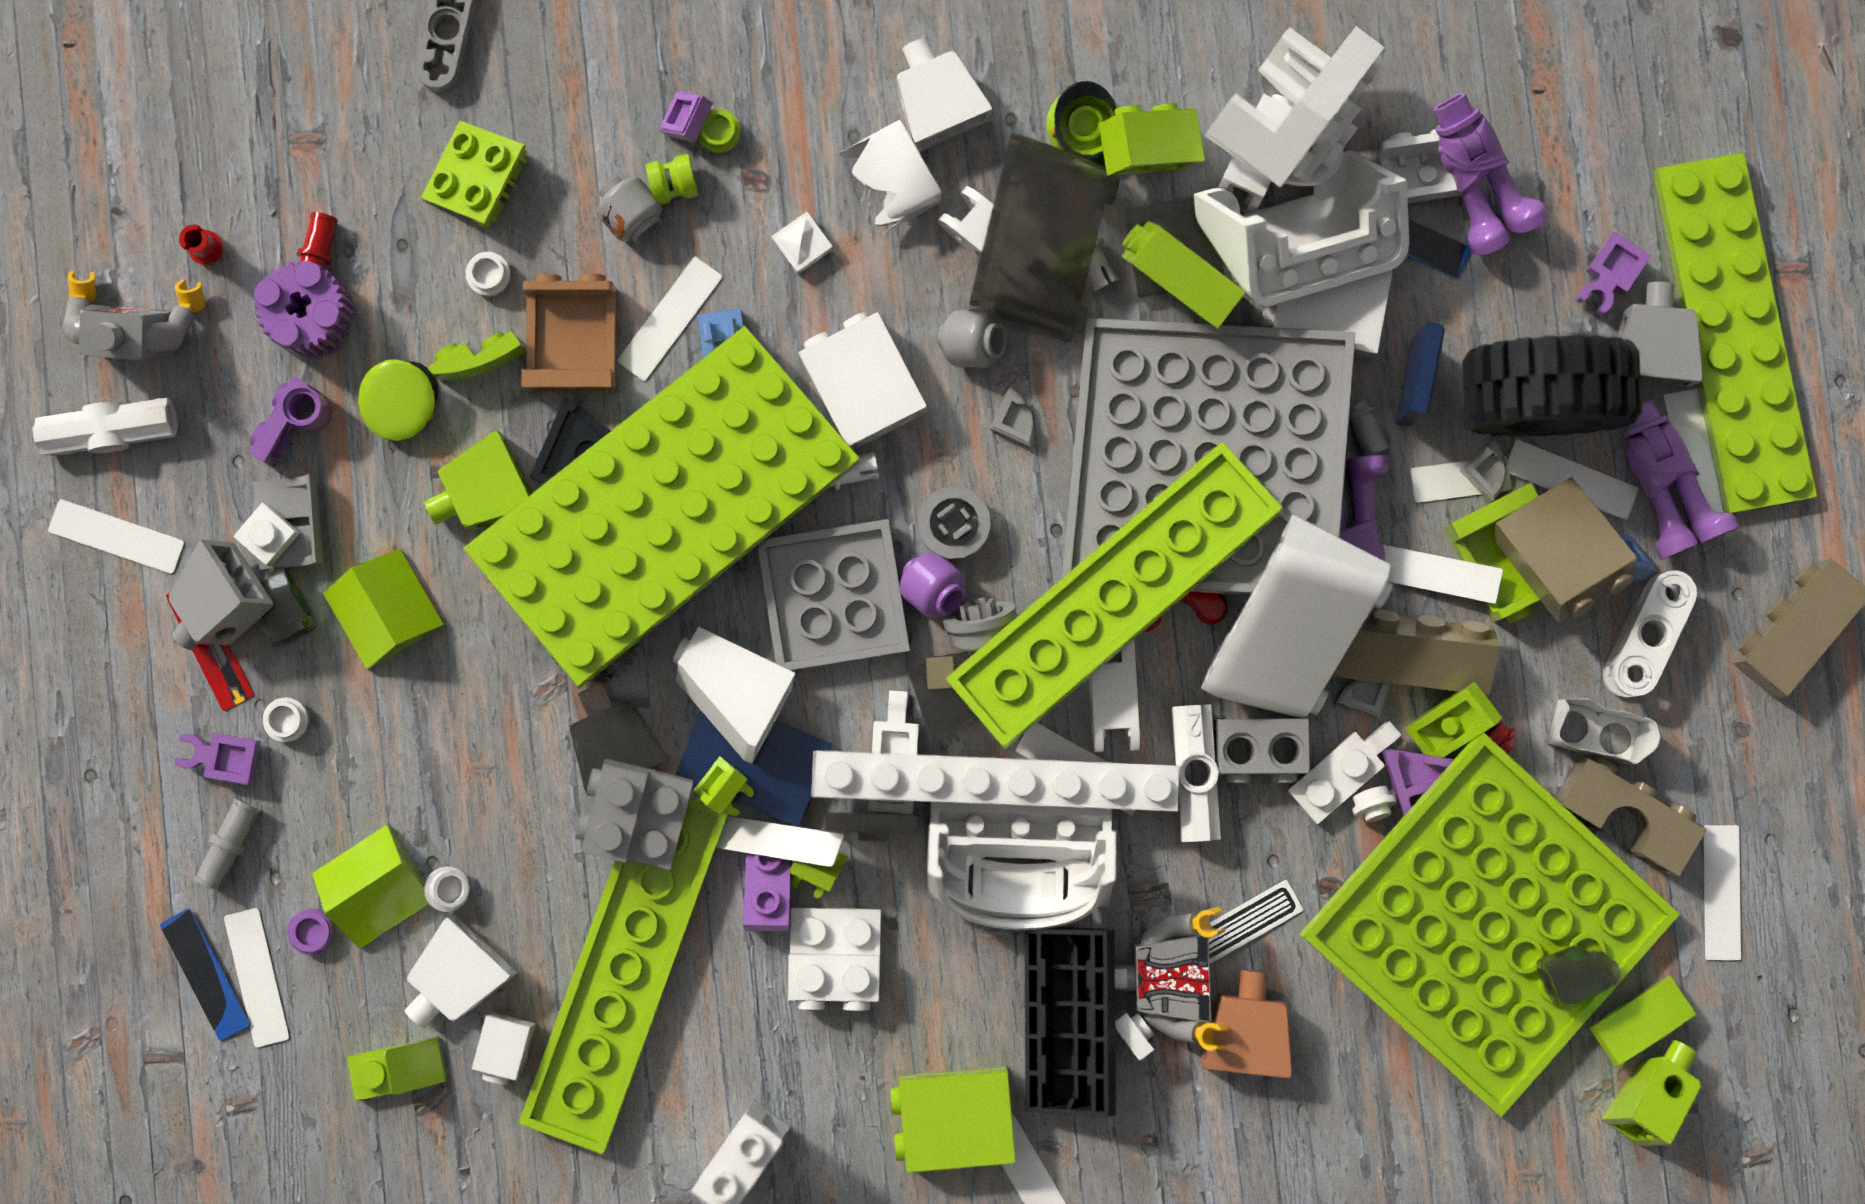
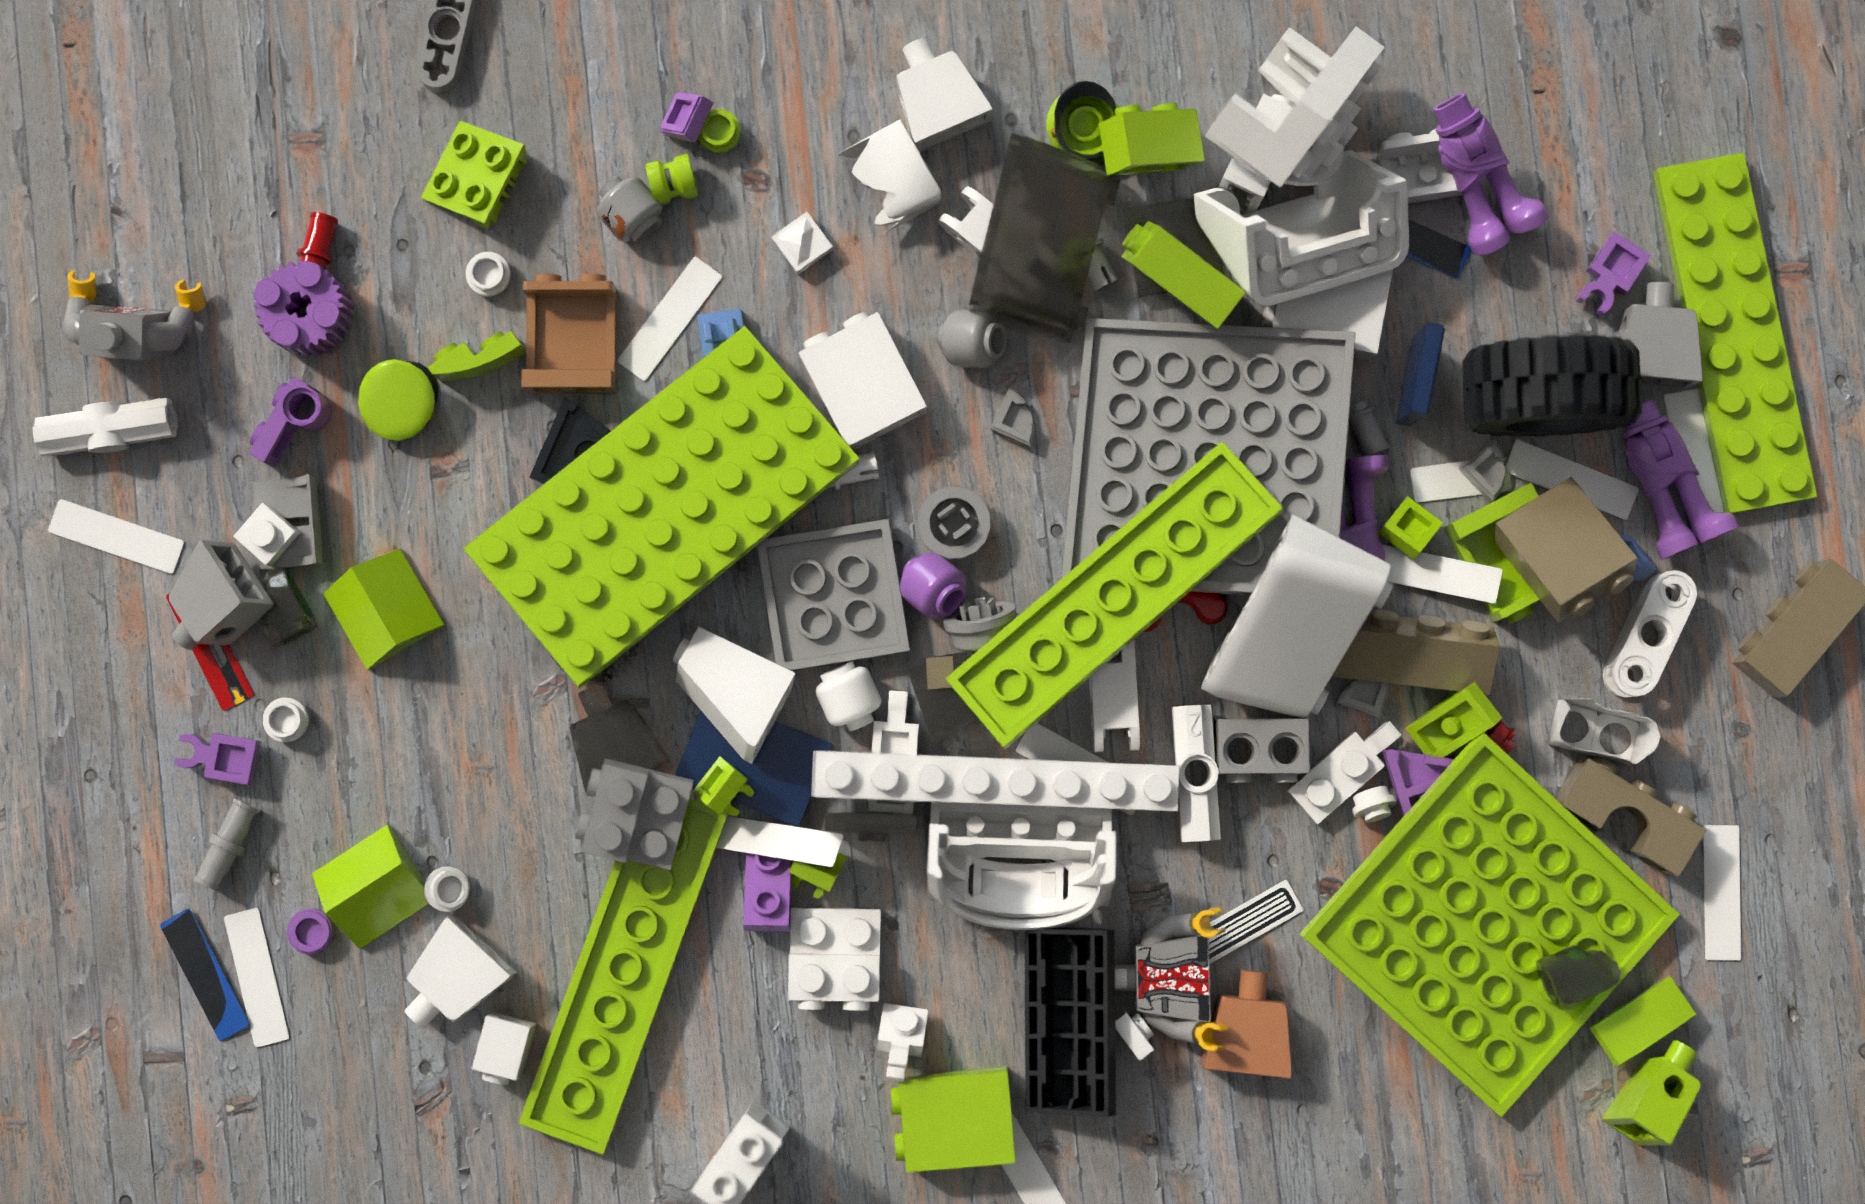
red pin [179,225,223,265] -> none
lime slope [346,1036,447,1101] -> none
lime torso [424,430,532,531] -> none
none -> white head [815,662,882,732]
none -> white plate [876,1003,928,1082]
none -> lime plate [1378,496,1443,560]

